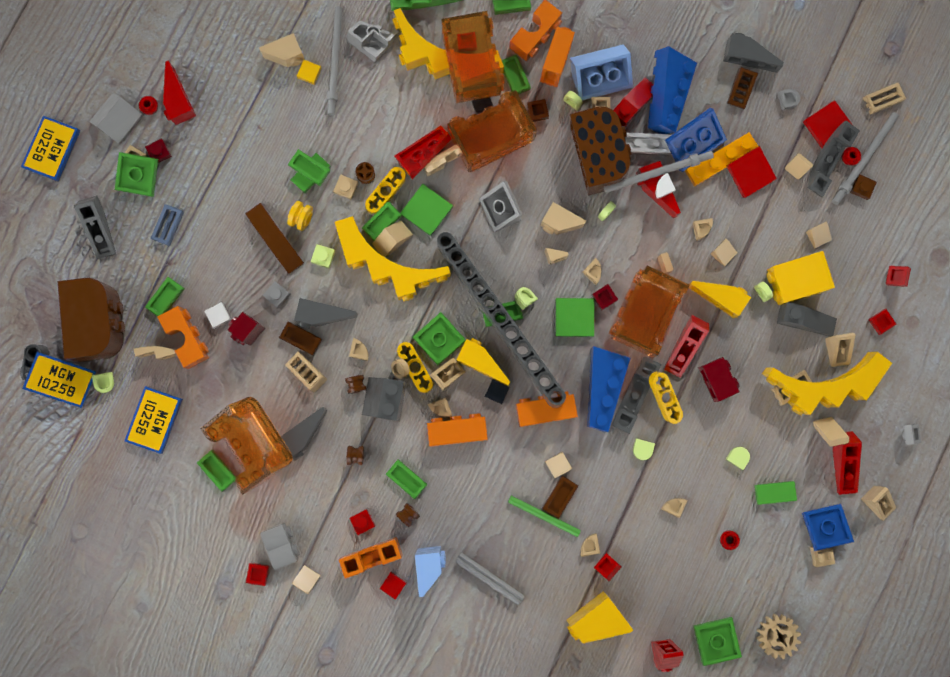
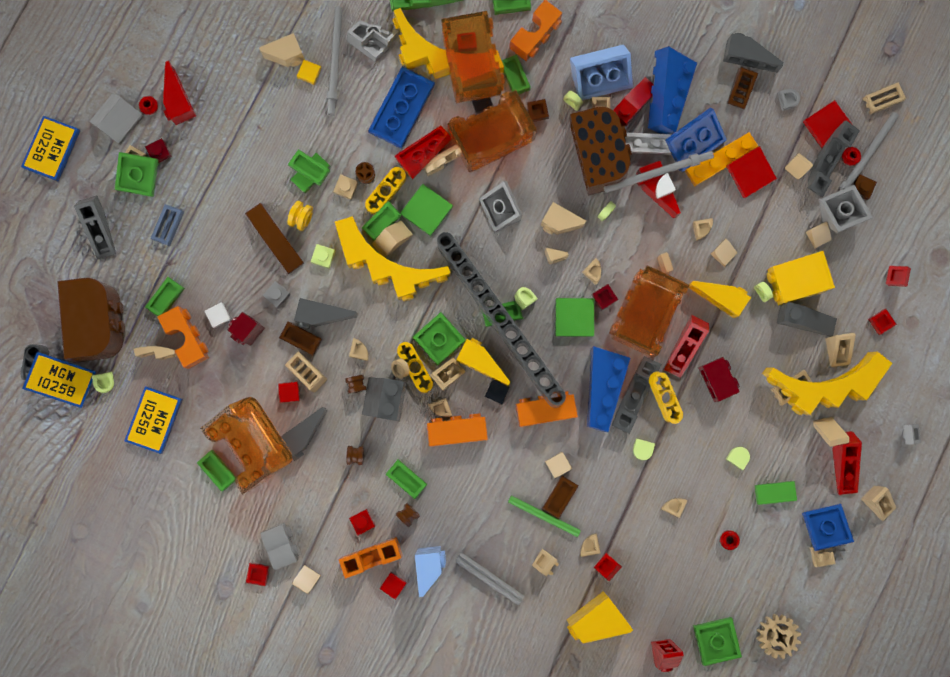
orange window [540,26,575,88] -> none
none -> red tile [278,382,300,403]
none -> blue tile [368,66,435,149]
none -> tan tile [532,549,559,576]
none -> light grey slope [819,185,873,233]

